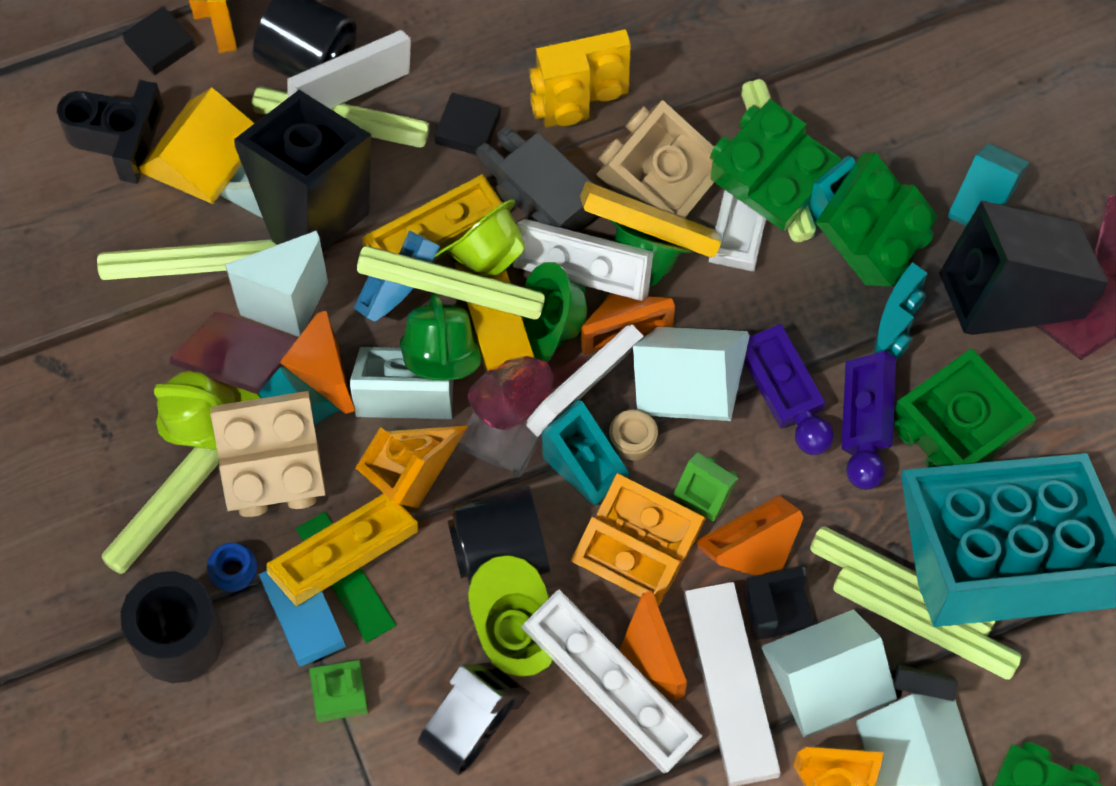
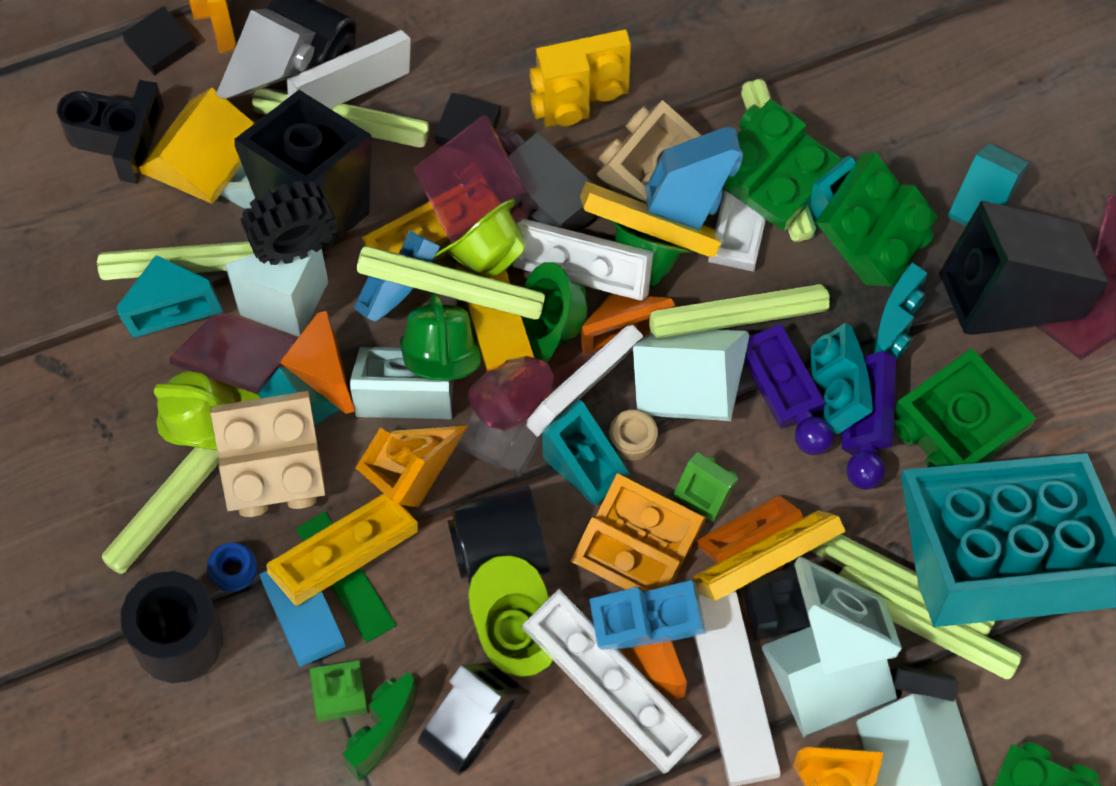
none -> teal slope [117,255,223,338]
none -> light grey slope [216,9,315,99]
none -> black tyre [241,181,338,265]
none -> green slope [342,672,417,782]
none -> clear pink piece [413,115,526,243]
none -> dark azure slope [589,580,706,650]
none -> dark azure slope [645,126,743,230]
none -> yellowish green axle [649,284,830,339]
none -> yellow tile [692,510,846,601]
none -> light aqua slope [794,556,902,675]
none -> teal slope [811,323,873,435]

